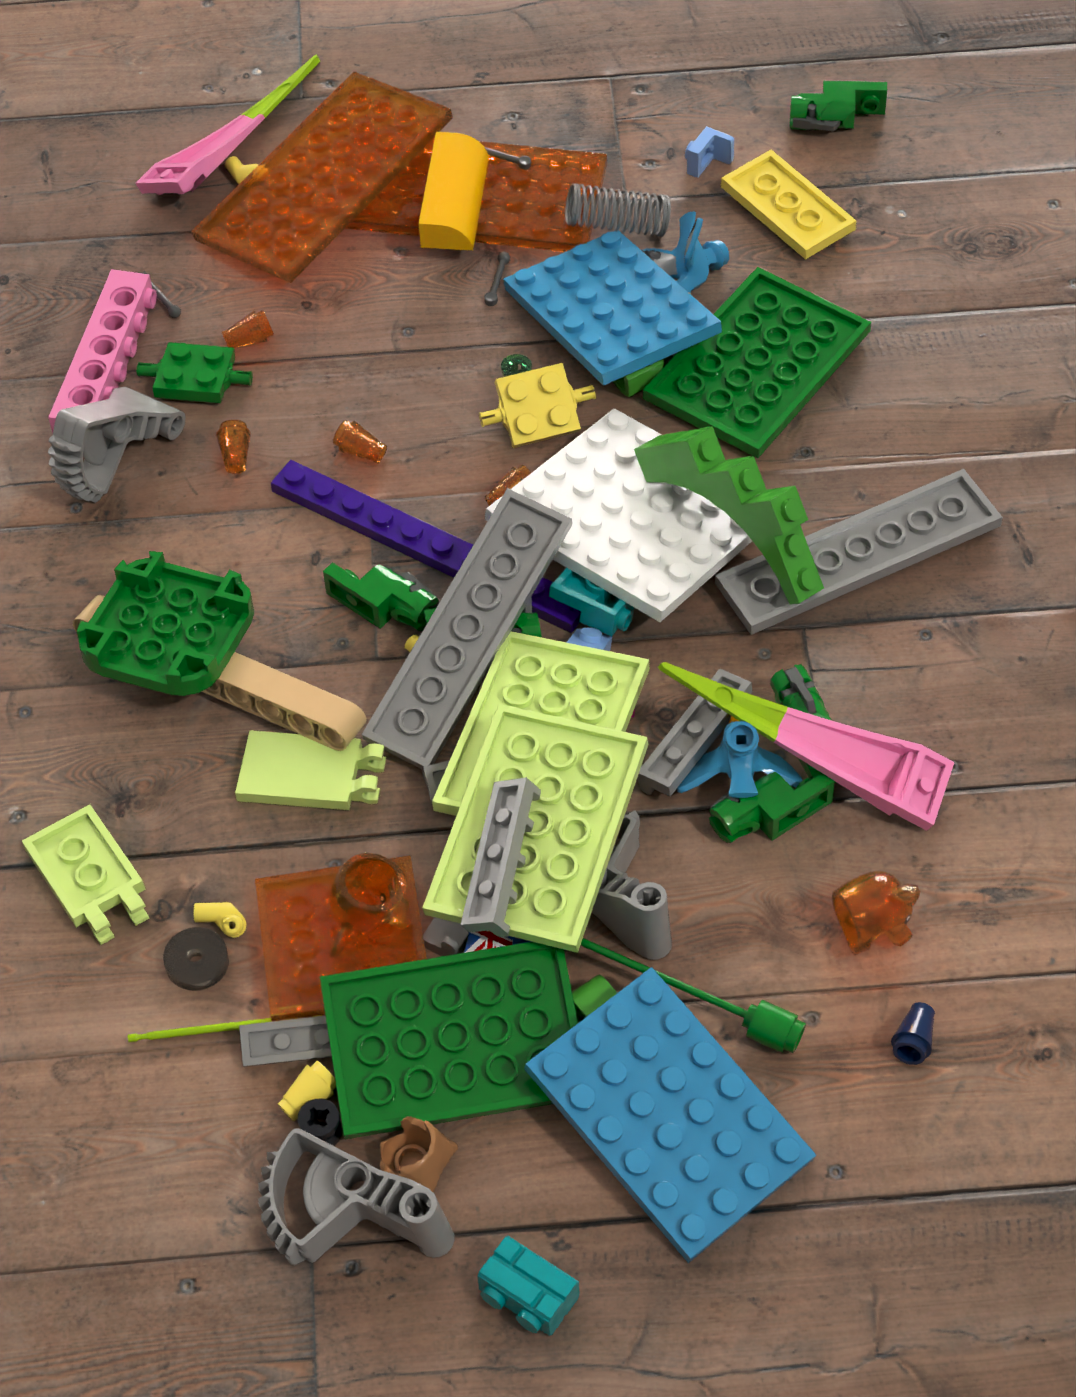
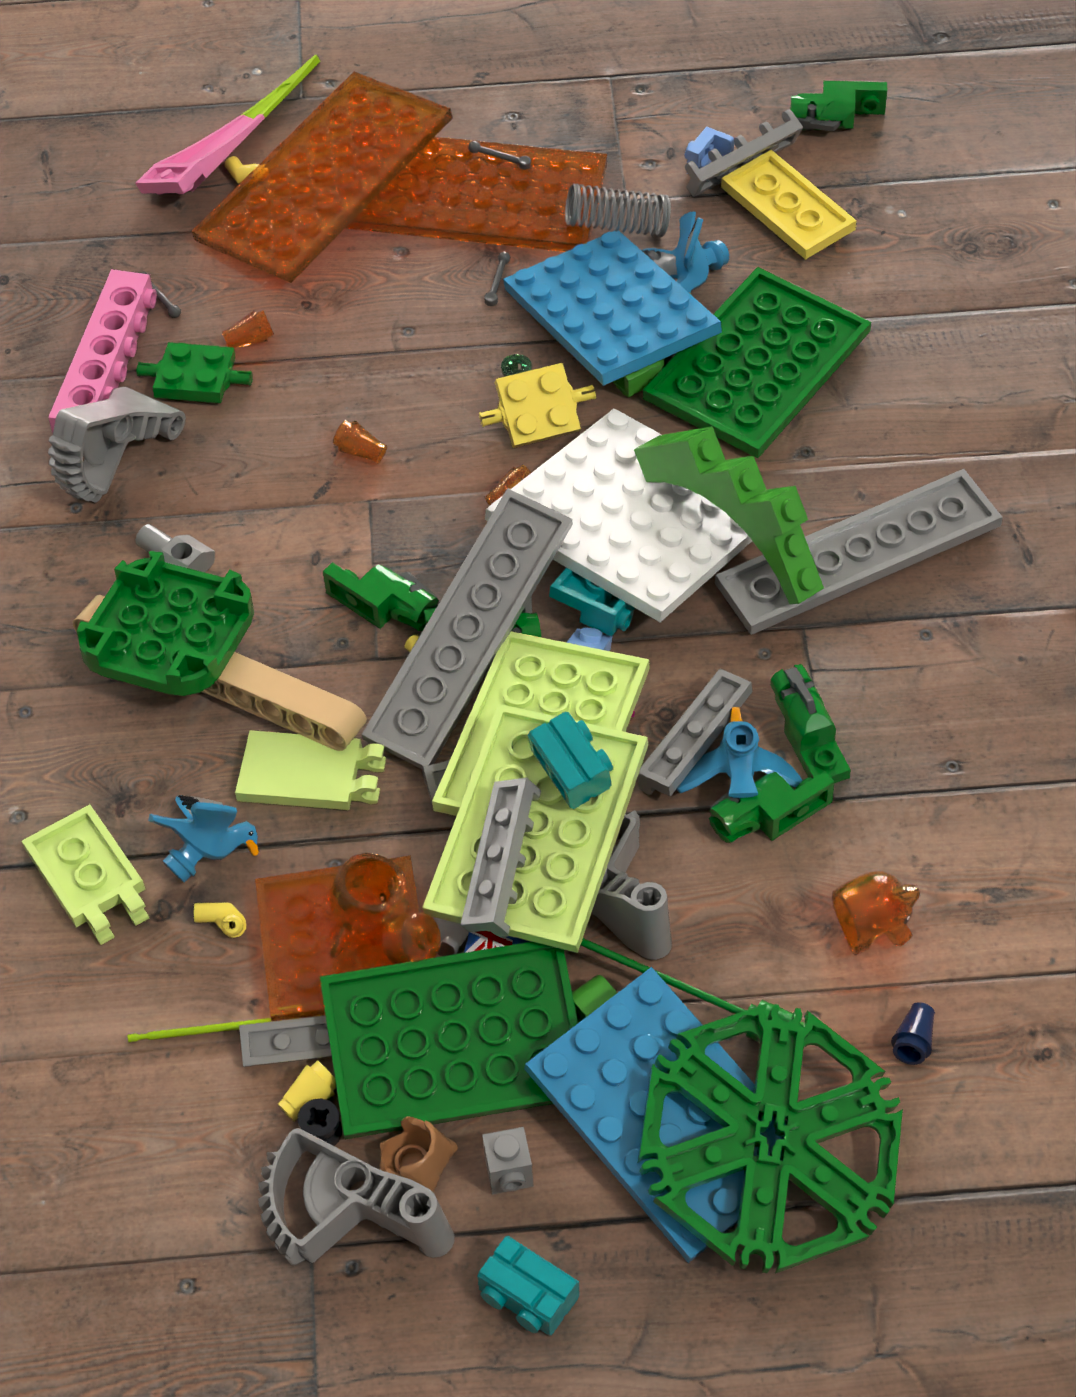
clear smoke piece [163,927,229,991] -> none
clear orange cone [216,420,251,474] -> none
dark purple plate [271,460,581,633] -> none
yellow brick [419,132,489,251] -> none
bright pink plate [658,662,954,831] -> none
none -> light grey piece [135,524,215,572]
none -> dark azure animal [148,795,259,883]
none -> clear orange head [381,912,441,964]
none -> light grey brick [482,1127,534,1195]
none -> teal brick [528,711,613,809]
none -> green plate [637,1003,903,1274]
none -> light grey hinge [685,109,803,197]

